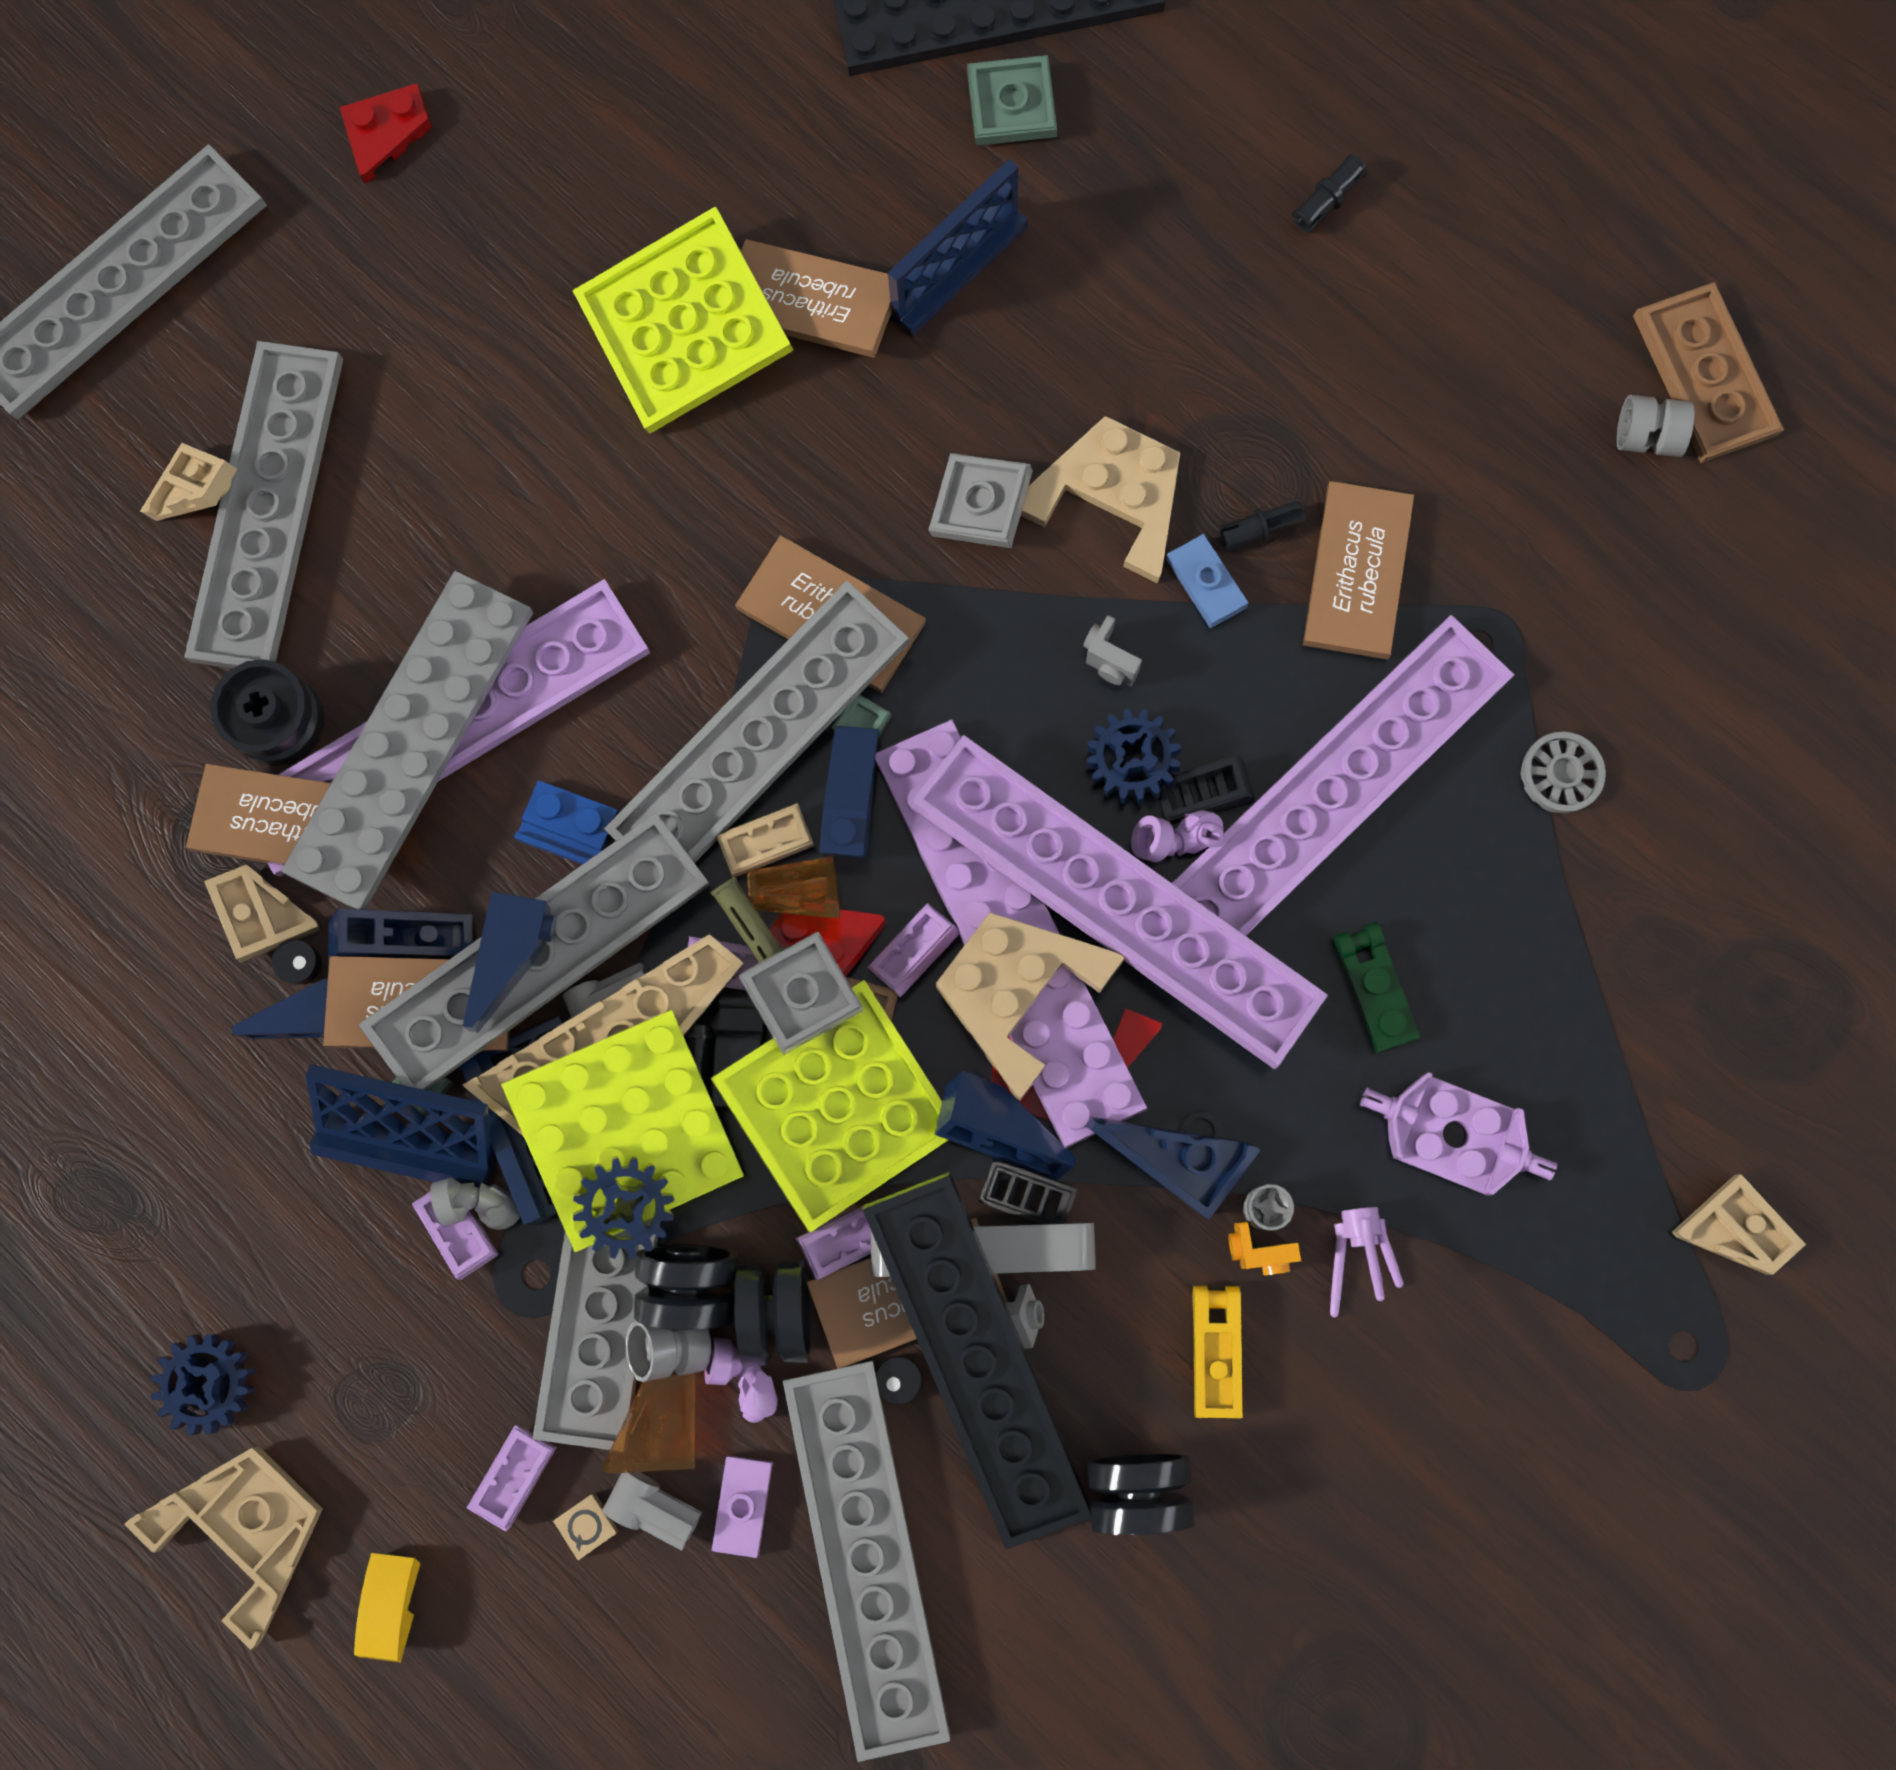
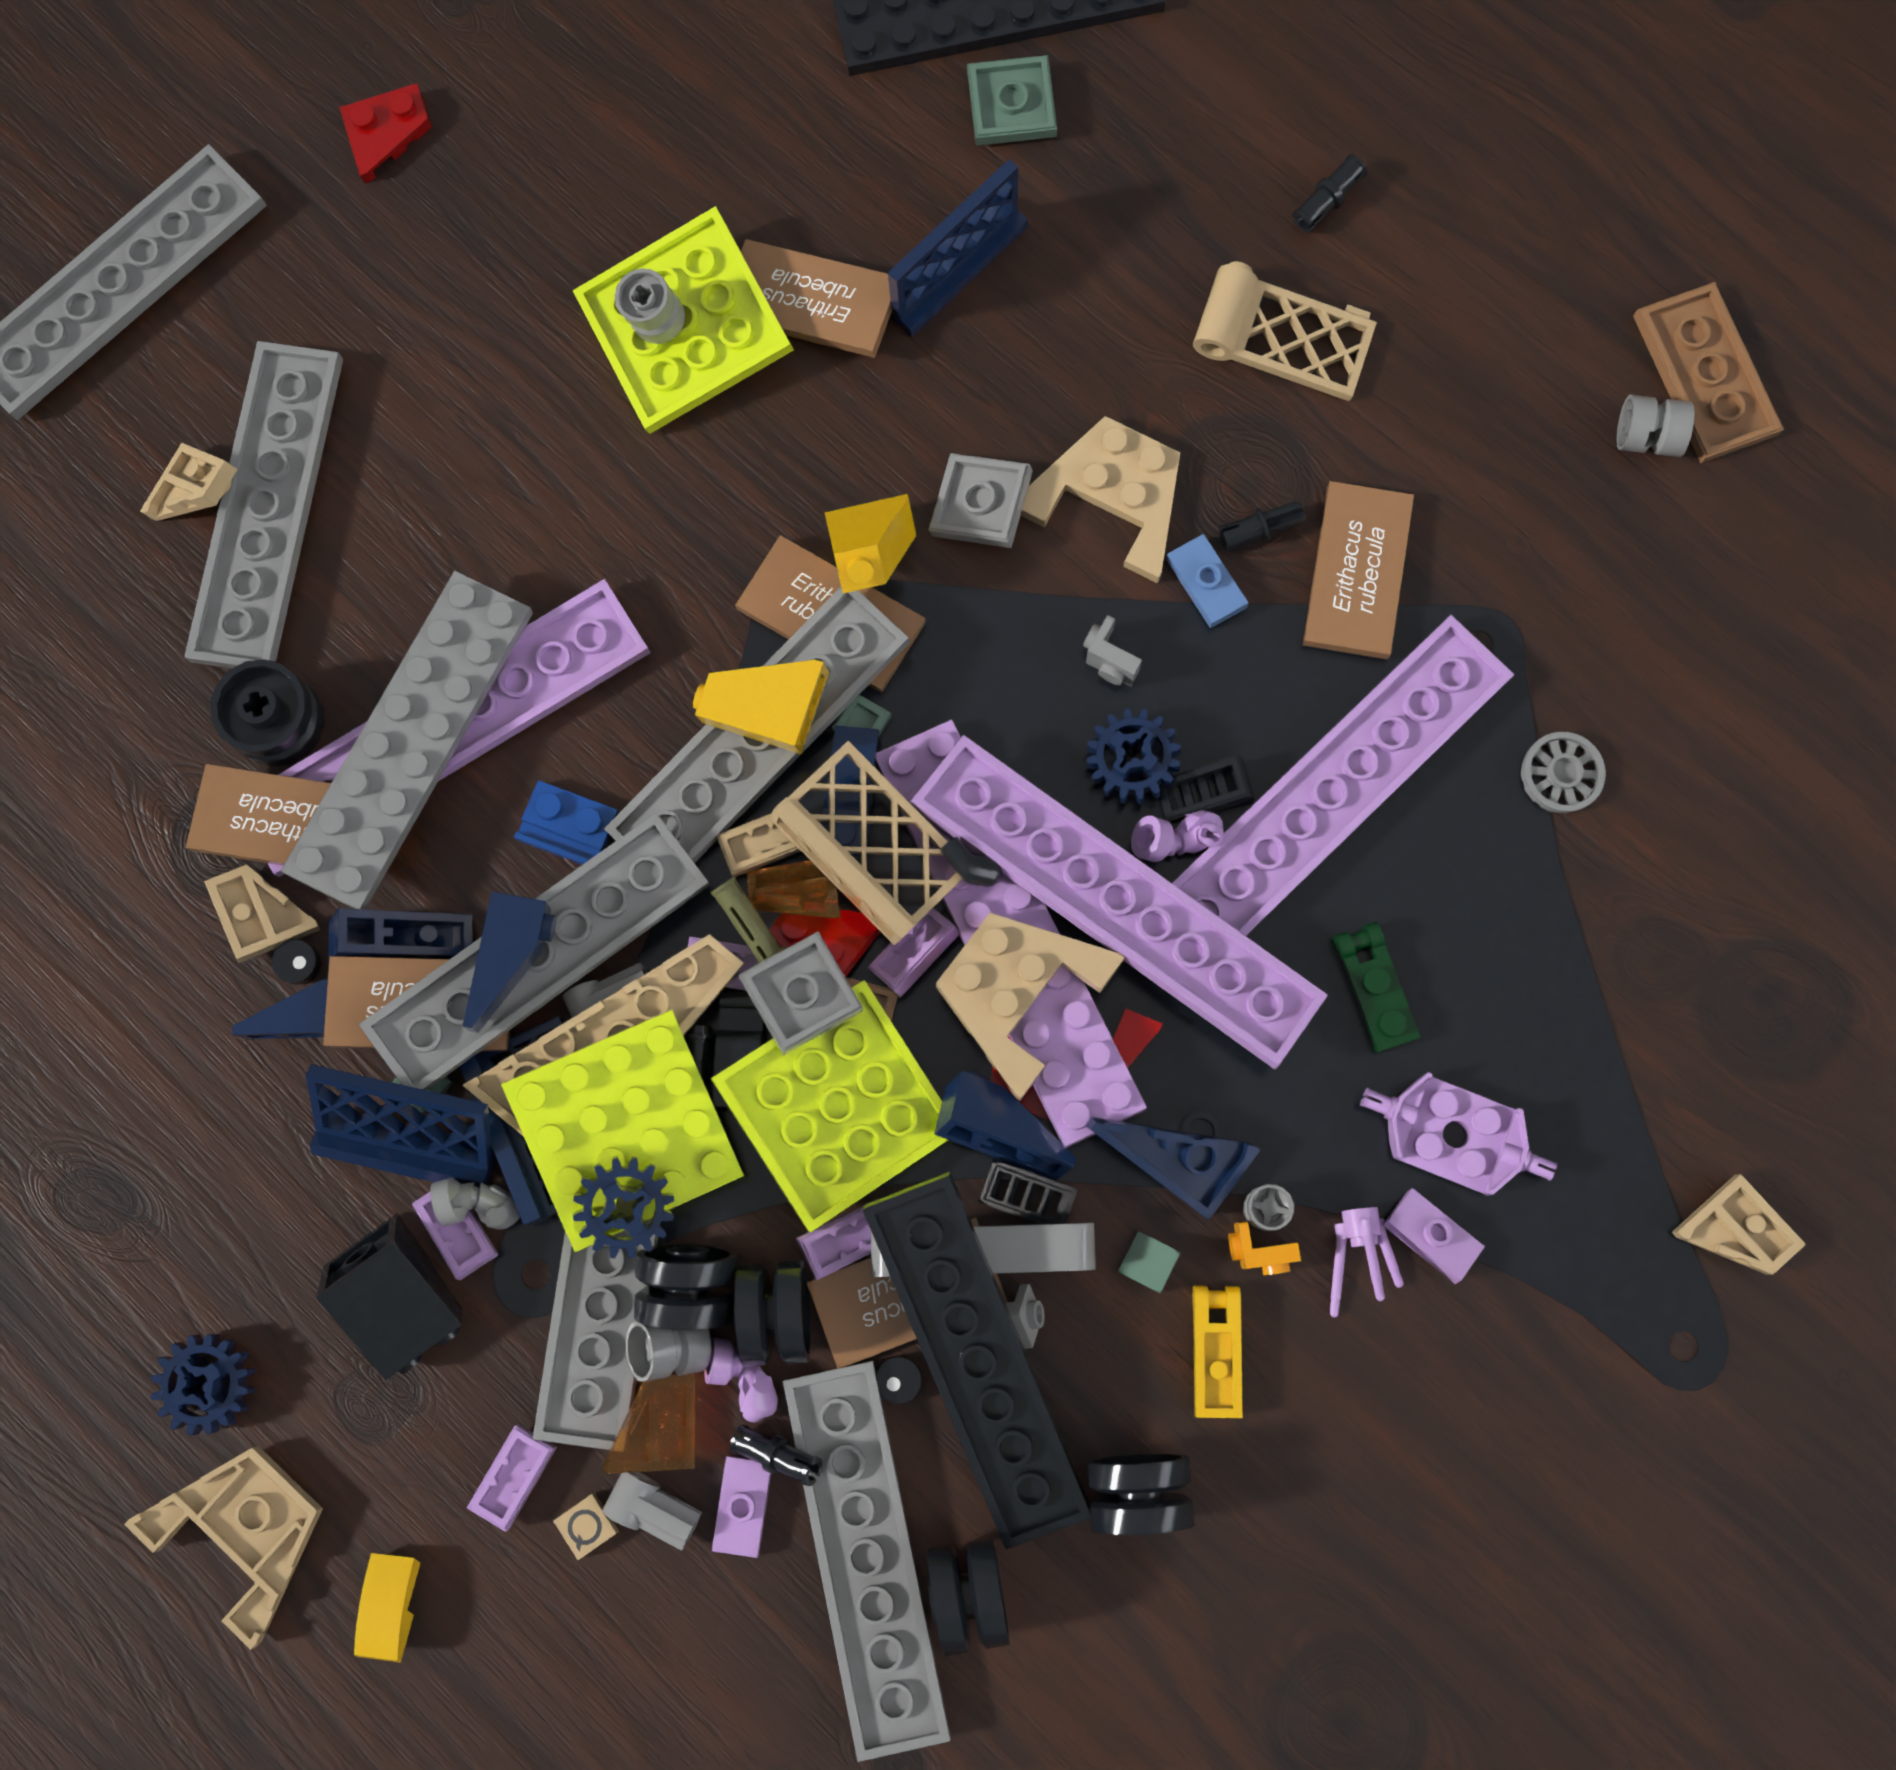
none -> black slope [316,1213,462,1380]
none -> light grey wheel [614,268,686,344]
none -> yellow slope [693,660,829,754]
none -> black pin [730,1424,823,1486]
none -> tan fence [769,741,962,946]
none -> yellow slope [825,494,916,594]
none -> black wheel [927,1537,1010,1656]
none -> black arm [940,837,1002,887]
none -> sand green slope [1118,1231,1181,1293]
none -> tan piece [1193,261,1377,401]
none -> lavender plate [1383,1188,1485,1284]

